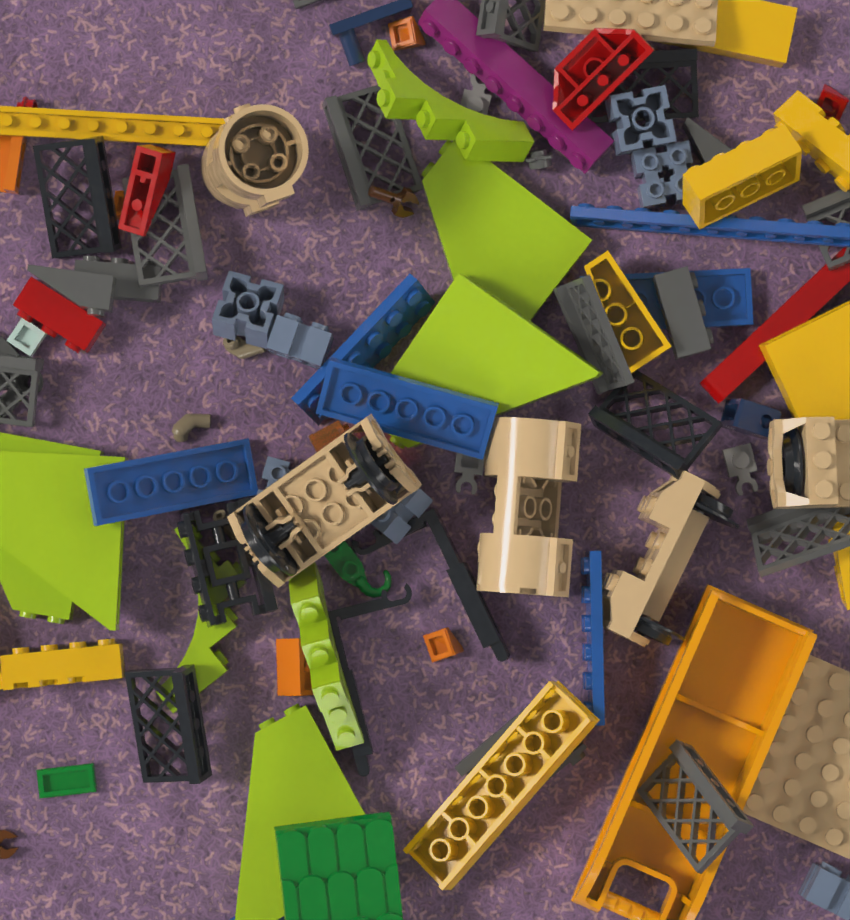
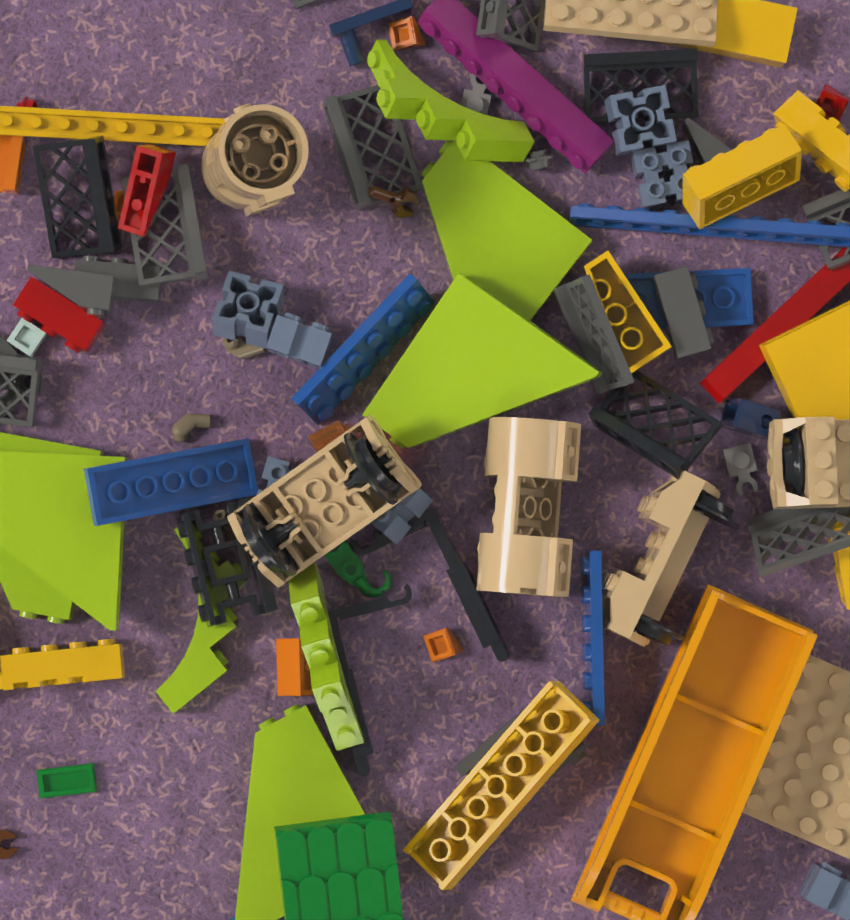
black fence [125,664,212,784] -> none
blue plate [316,357,499,460] -> none
light grey plate [454,450,486,495] -> none
red wedge [552,28,654,131] -> none
dark grey fence [637,739,754,874] -> none

